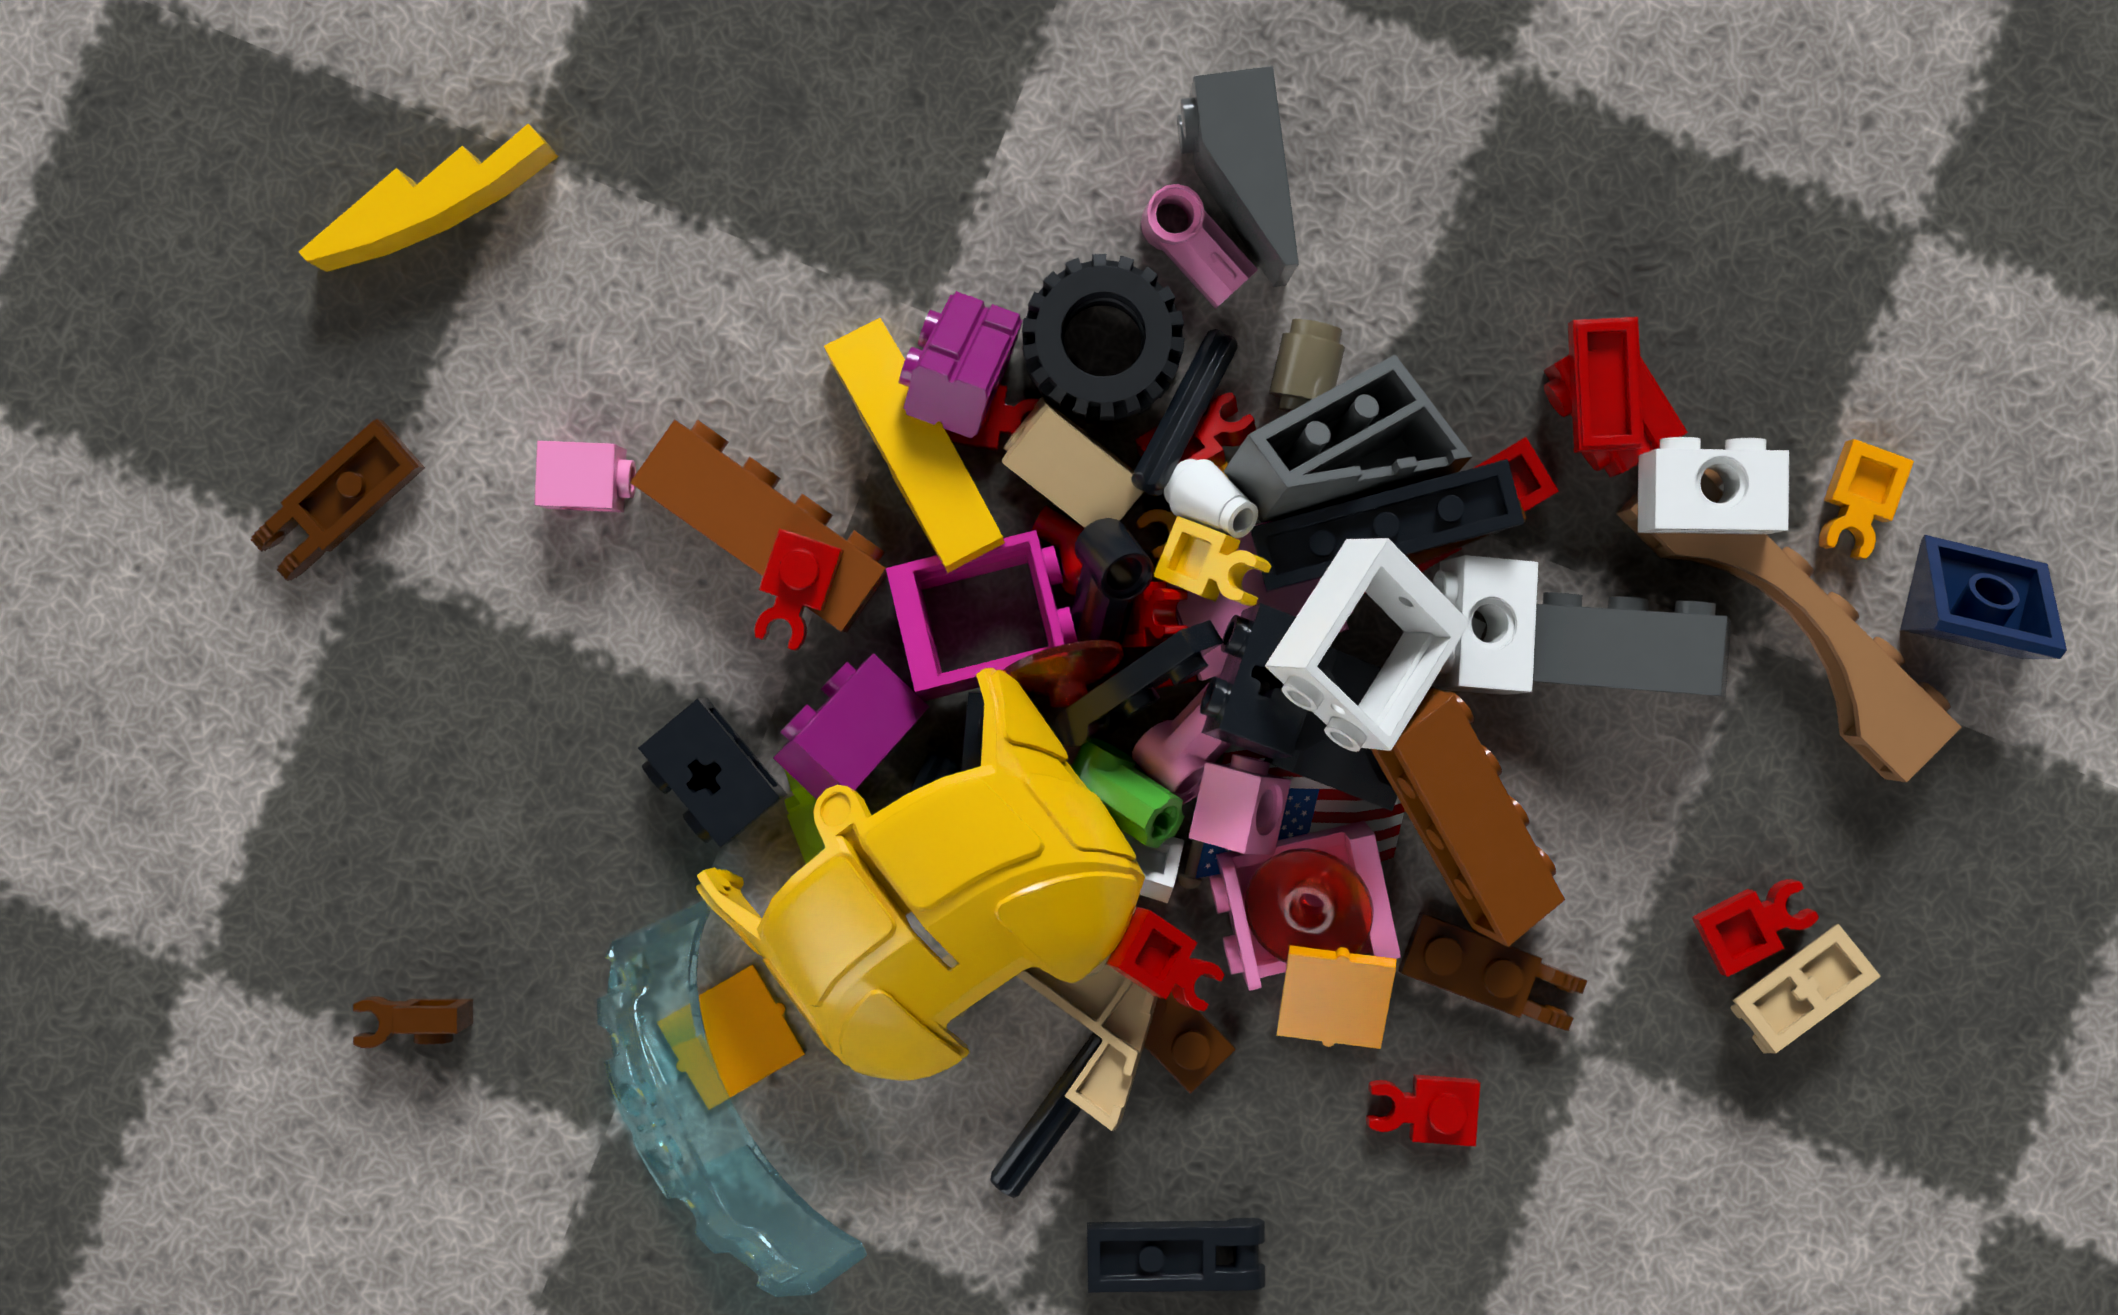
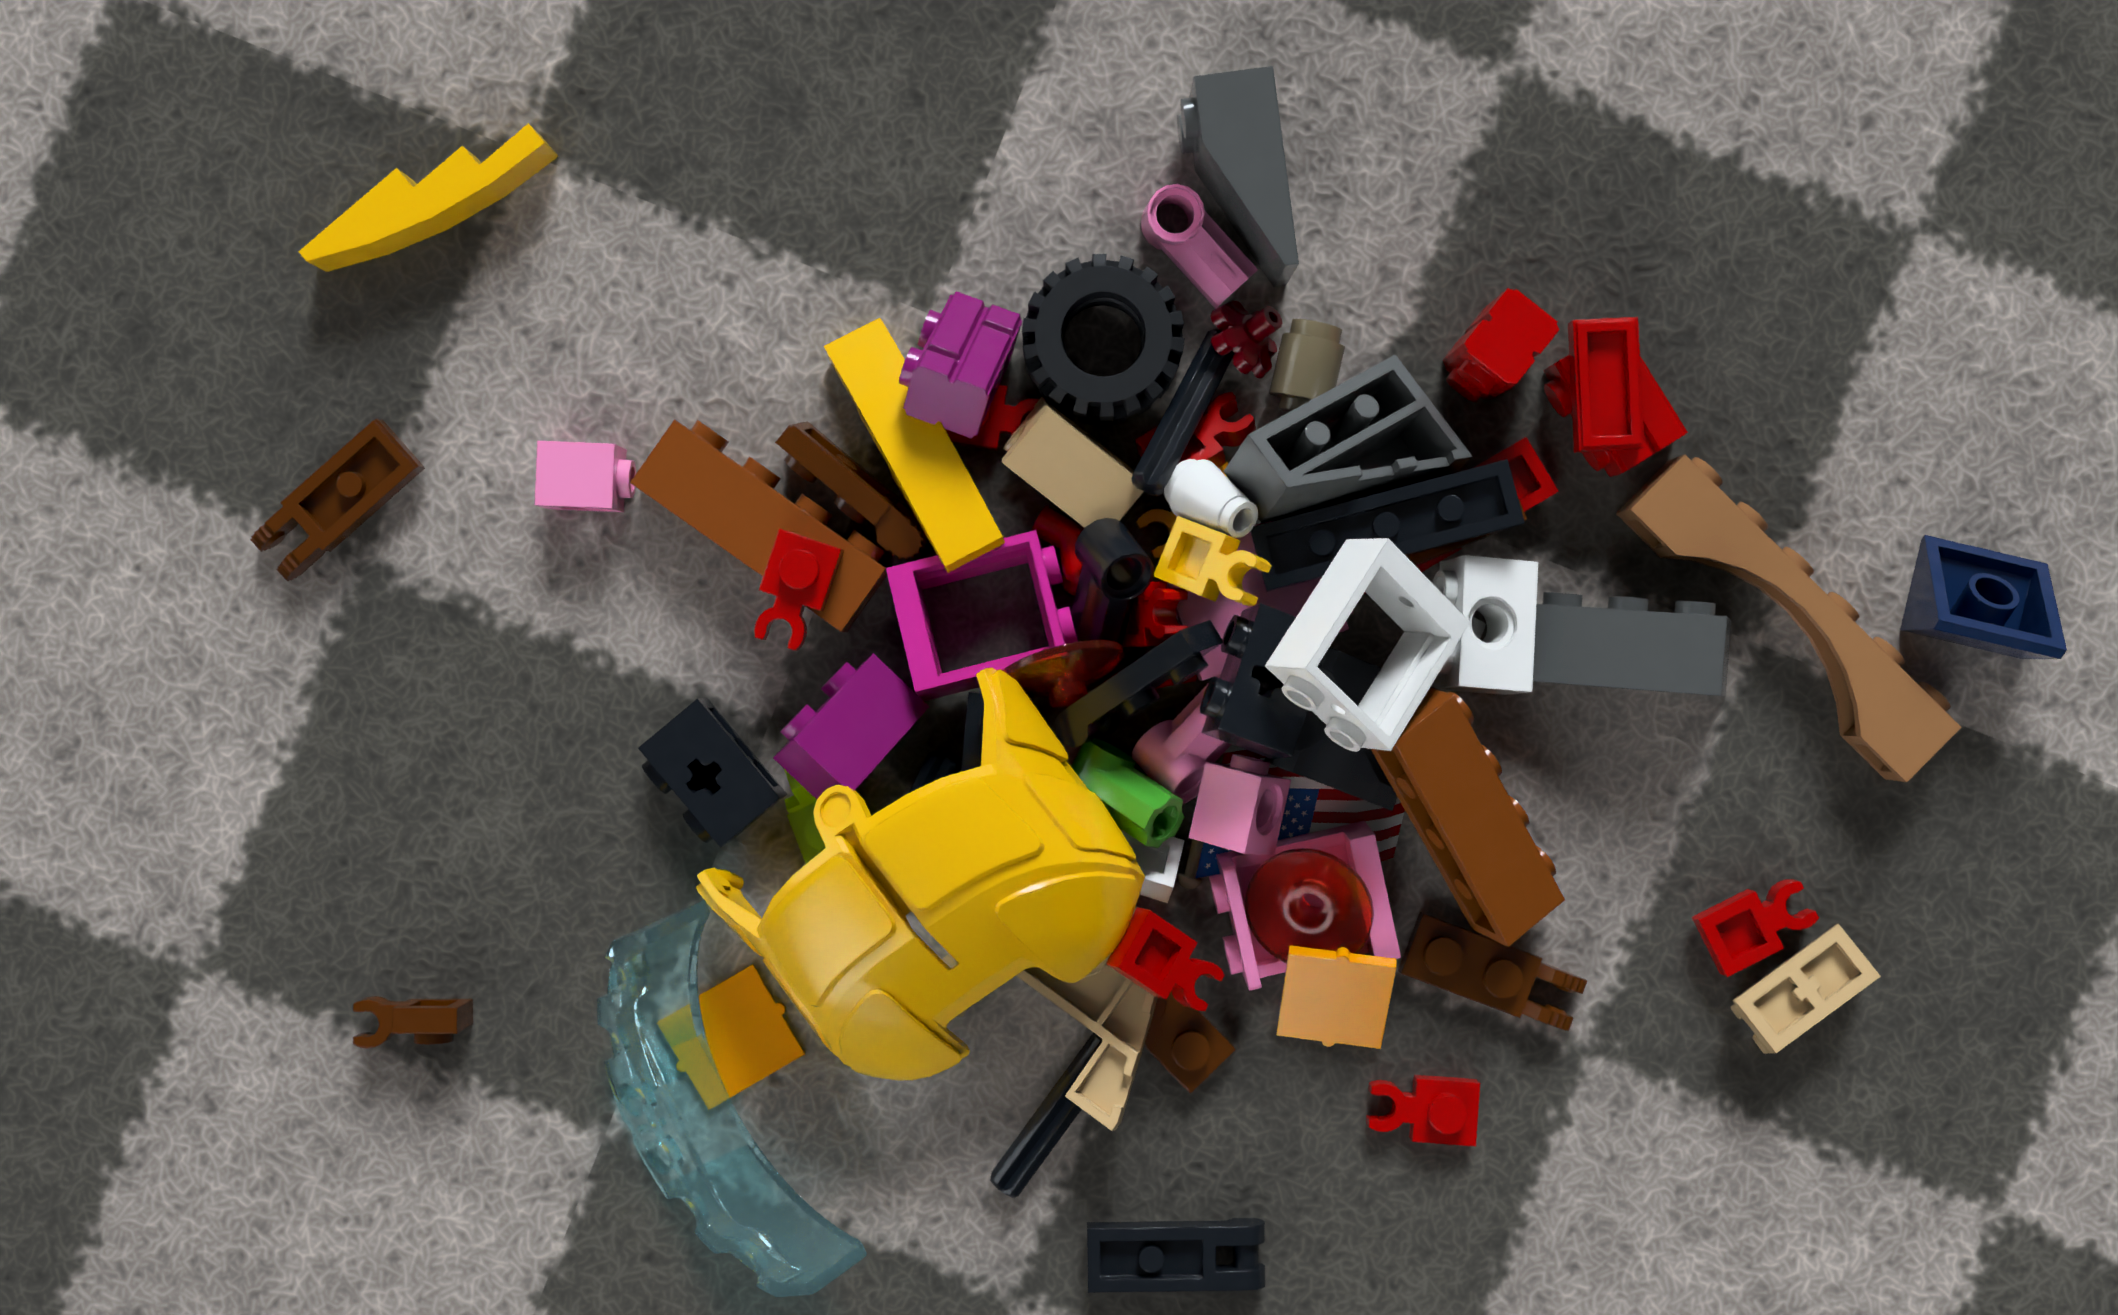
white brick [1638,437,1789,534] -> none
light orange plate [1819,439,1914,560] -> none
none -> reddish brown hinge [775,421,930,560]
none -> dark red plant [1210,300,1283,379]
none -> red brick [1442,288,1560,402]

